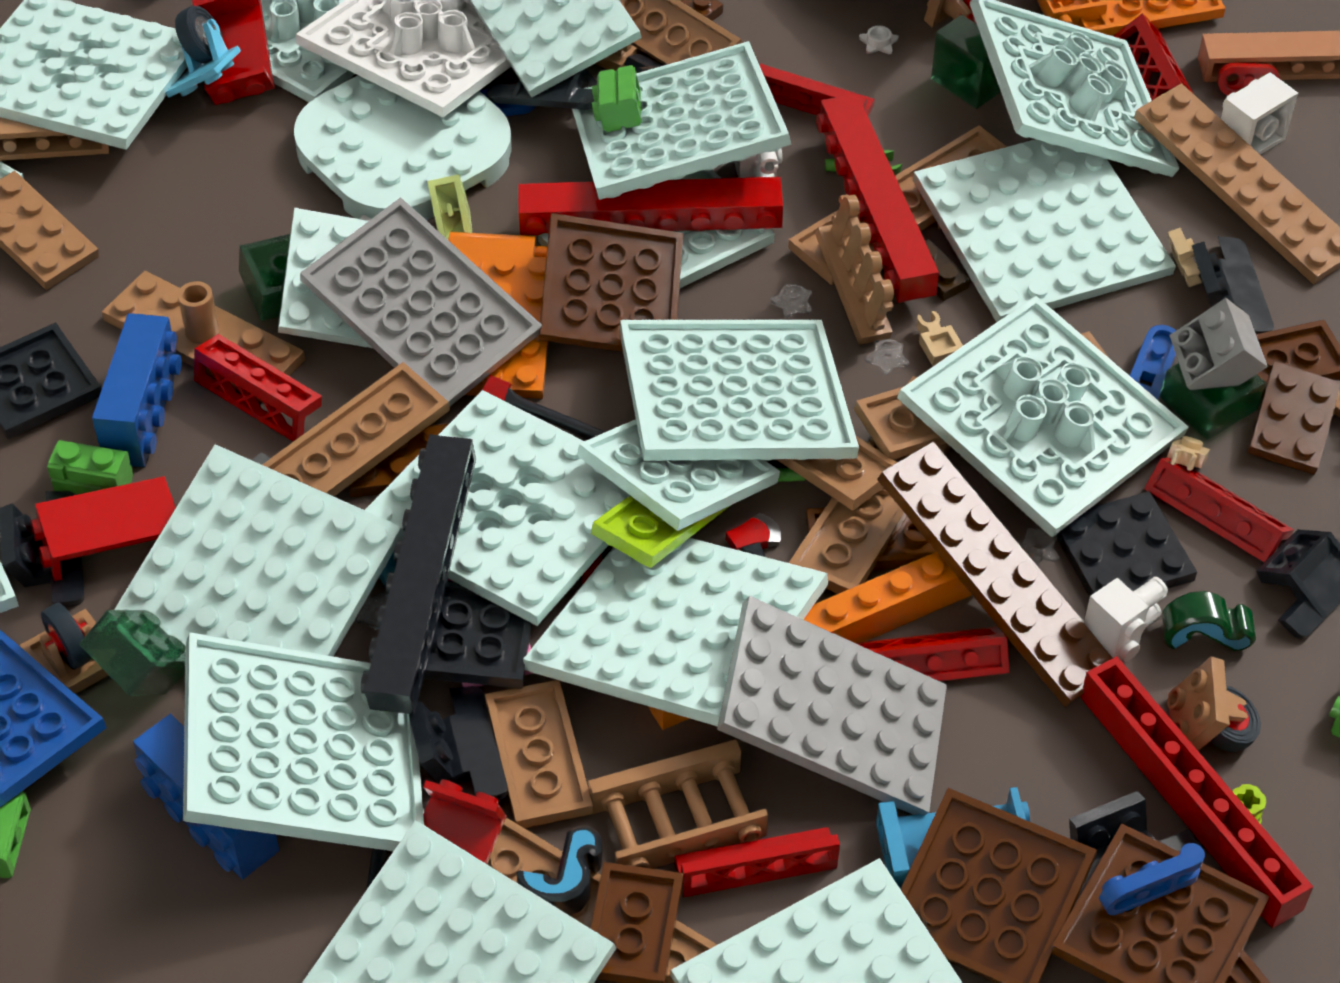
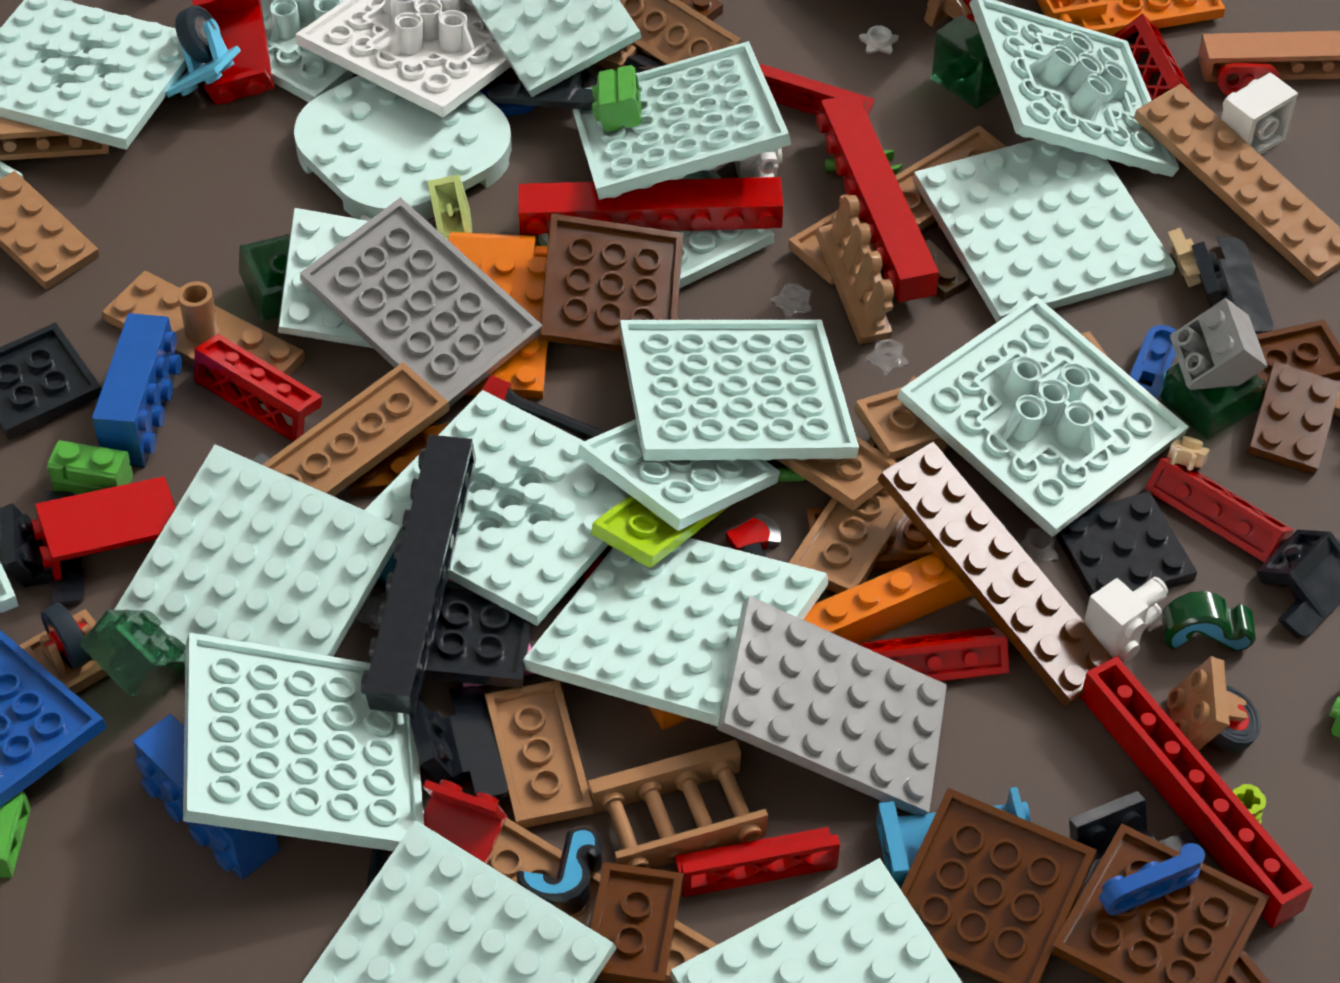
tan plate [916,311,963,366] -> none

